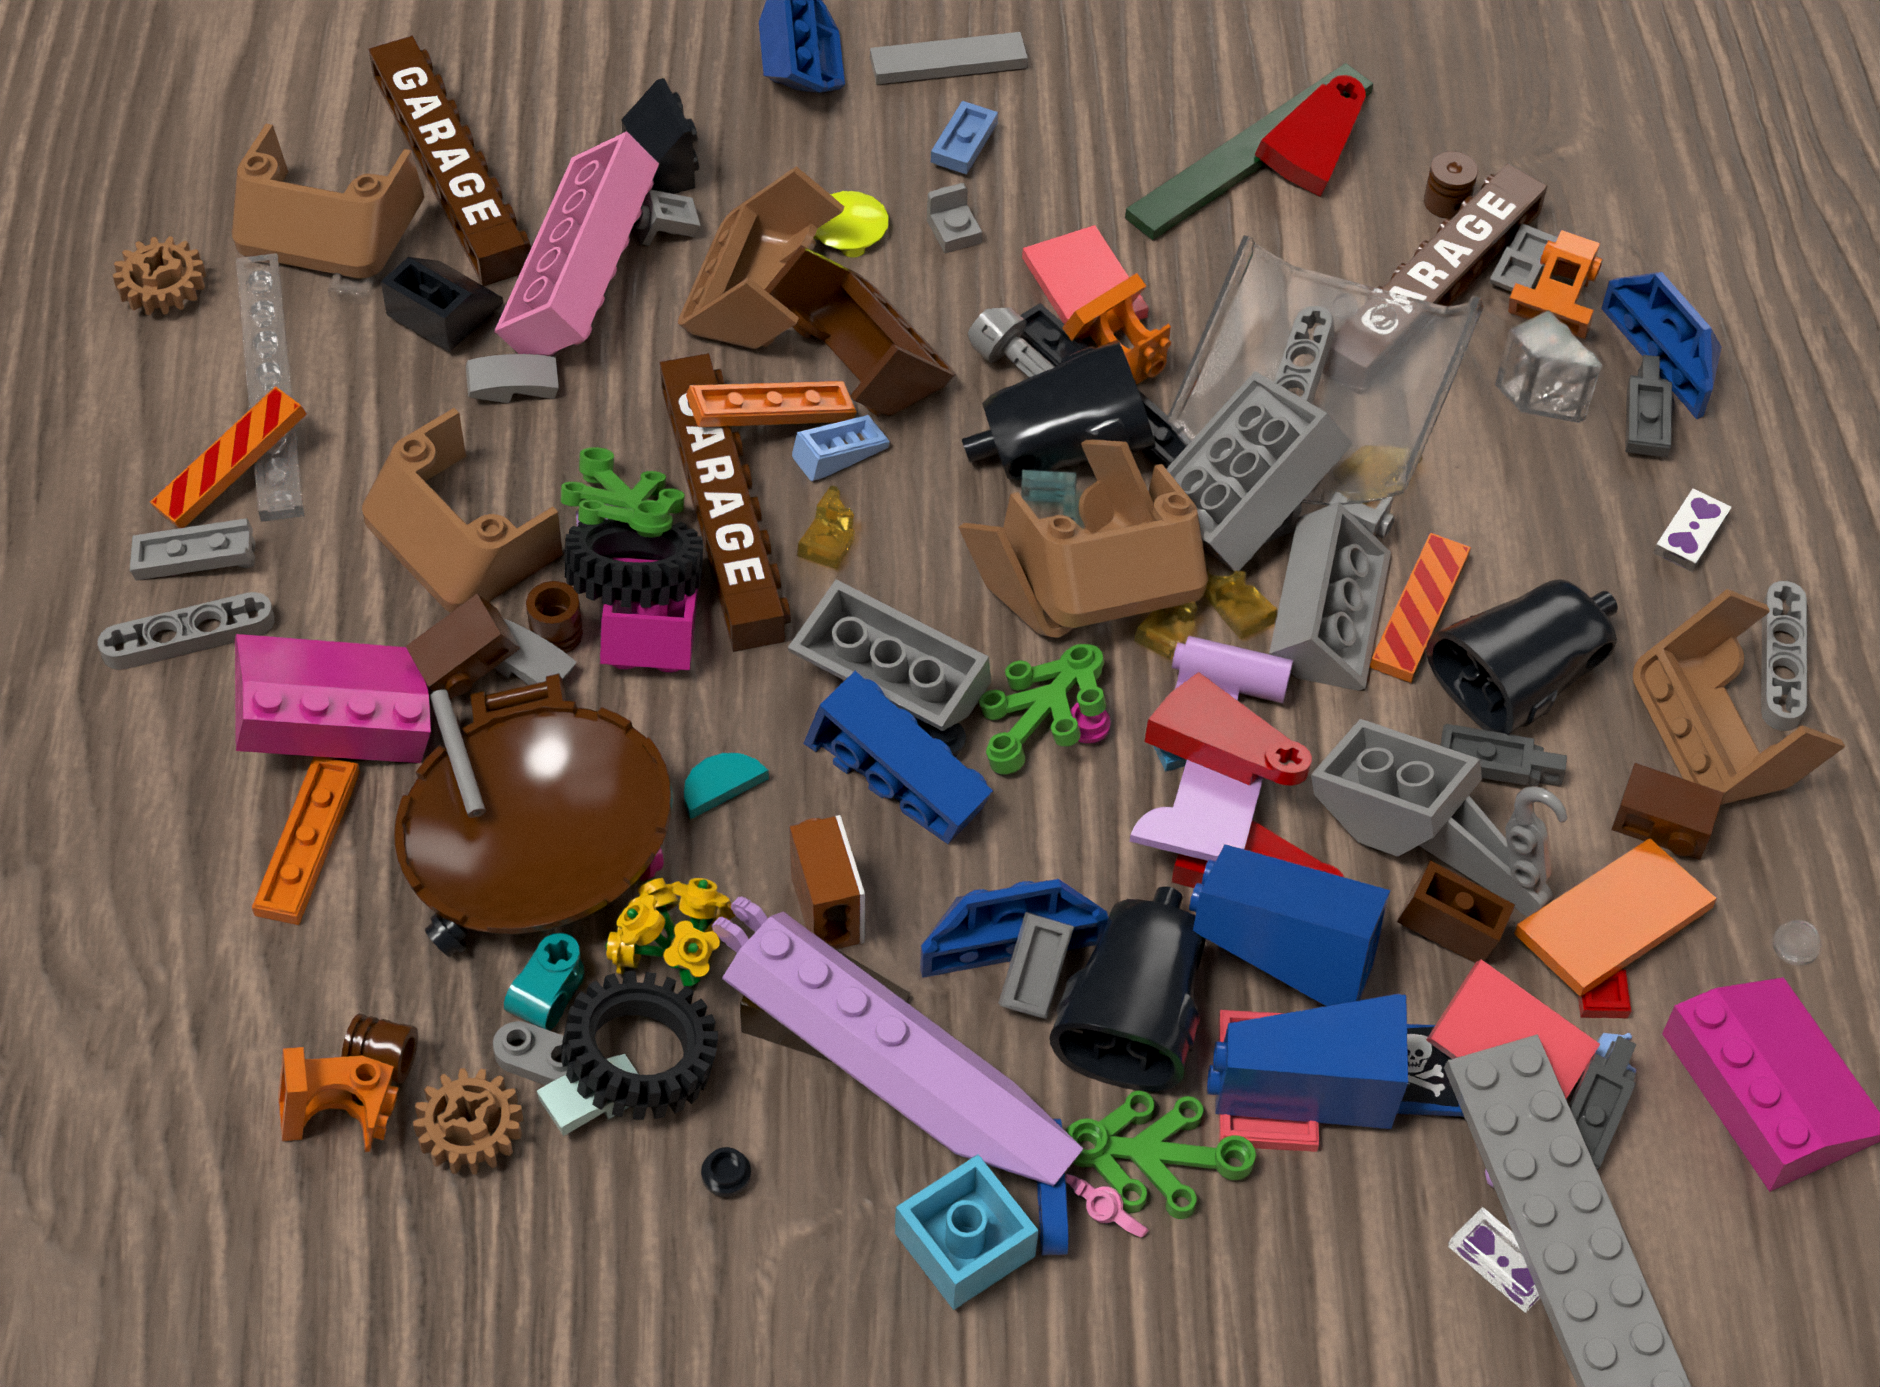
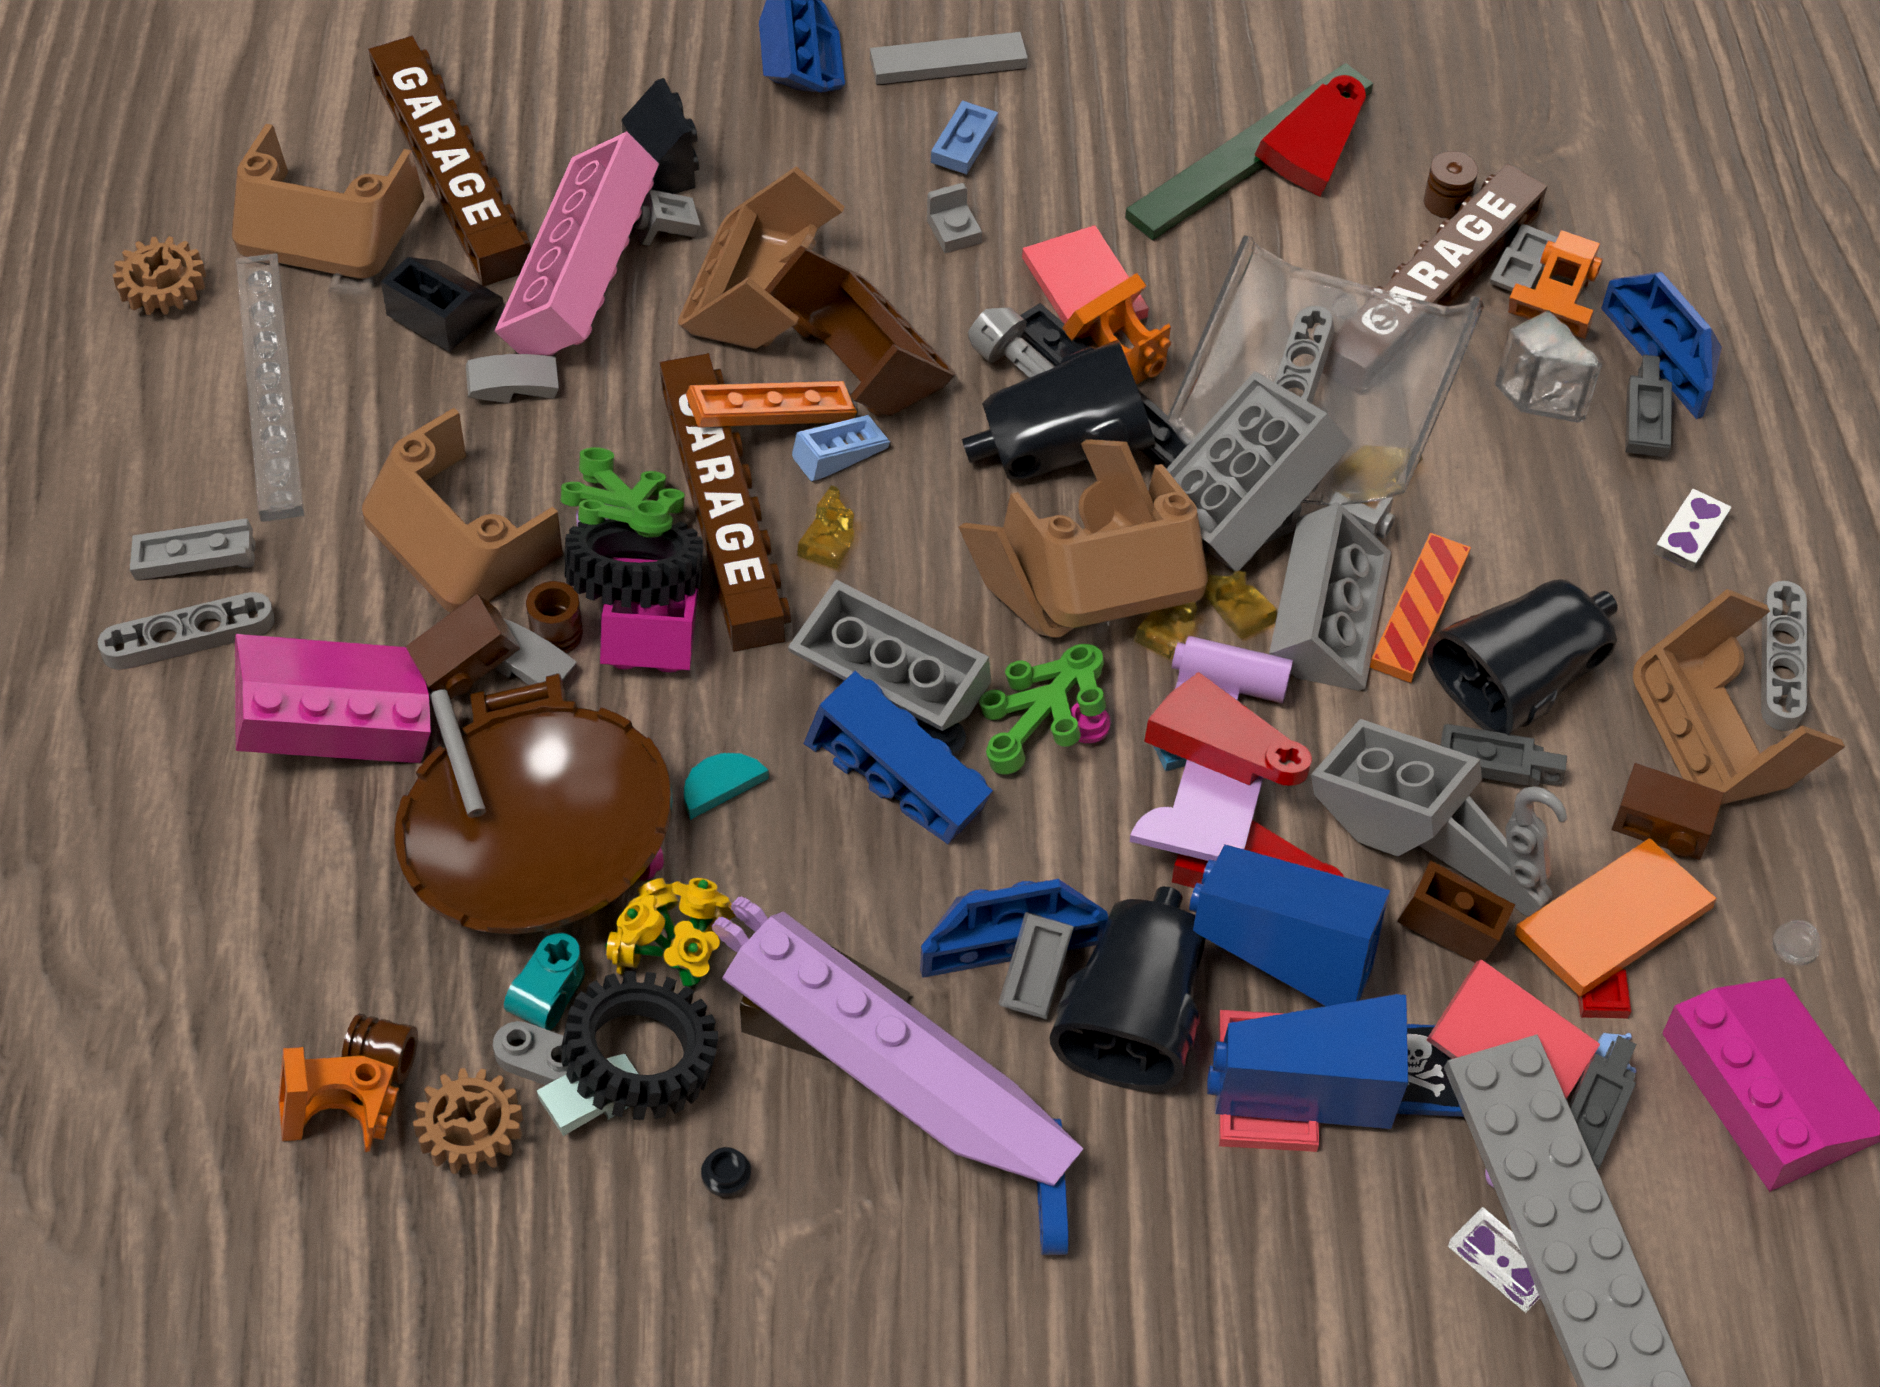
orange tile [150,386,307,529] -> none
orange tile [252,756,360,925] -> none
black plate [425,913,469,957] -> none
dark orange piece [790,815,865,949] -> none
neon yellow dish [814,191,889,258] -> none
medium azure brick [895,1154,1038,1310] -> none
clear light blue tile [1021,470,1077,521] -> none
bright green plant [1065,1091,1256,1219] -> none
bright pink piece [1065,1174,1149,1238] -> none

